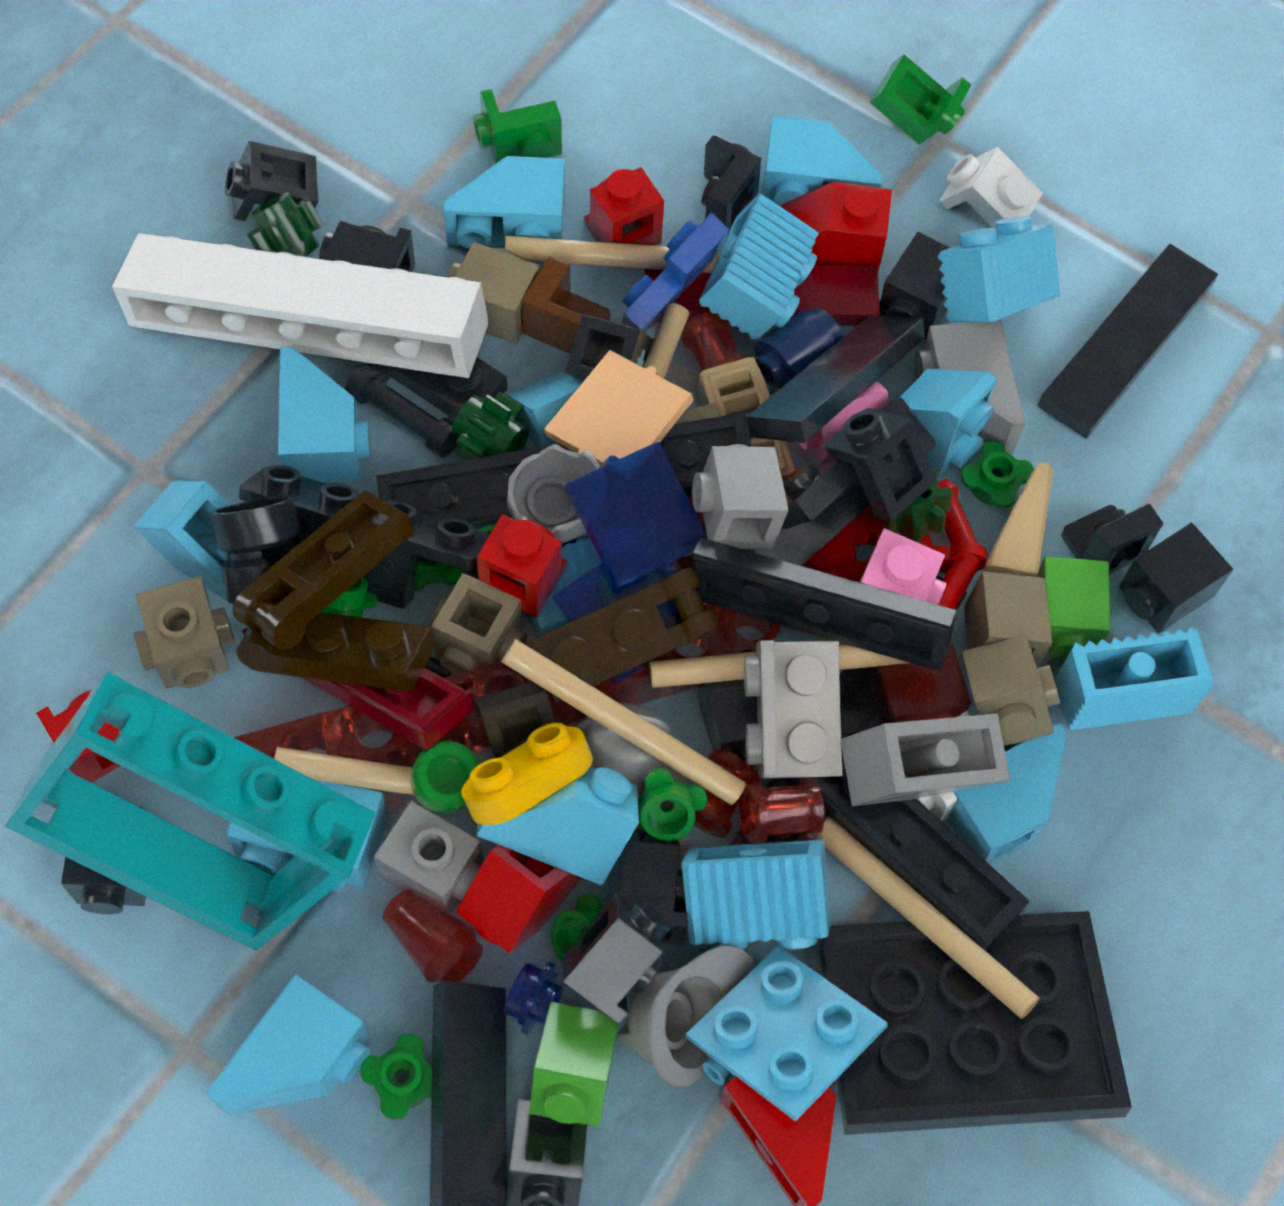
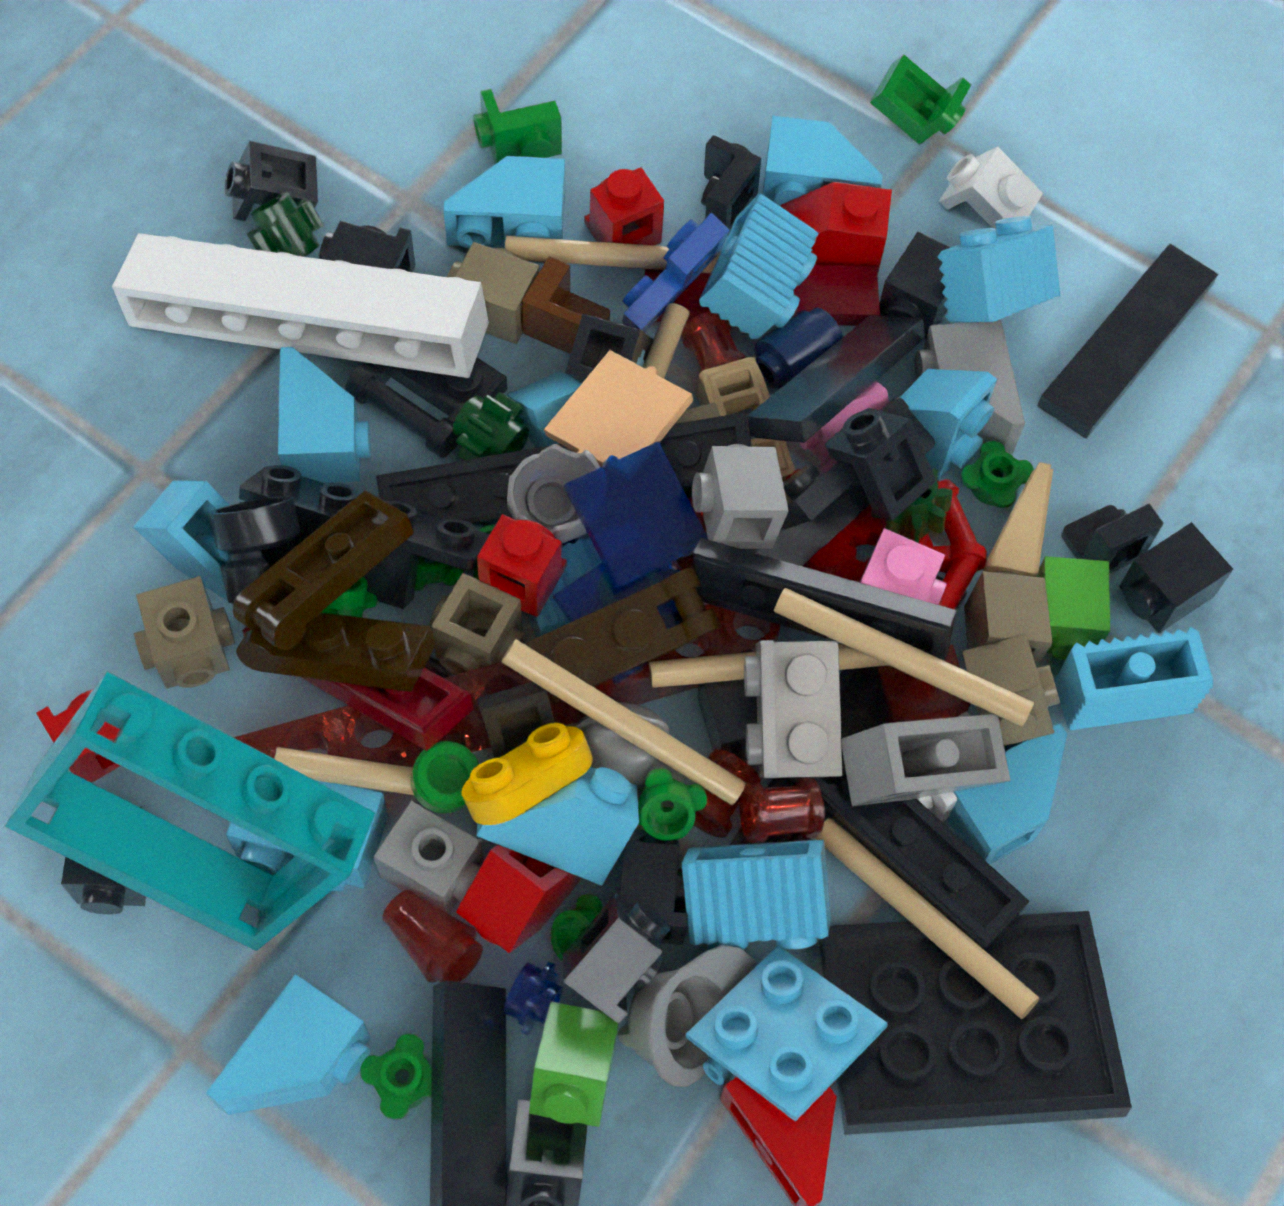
none -> tan bar [774,588,1034,727]

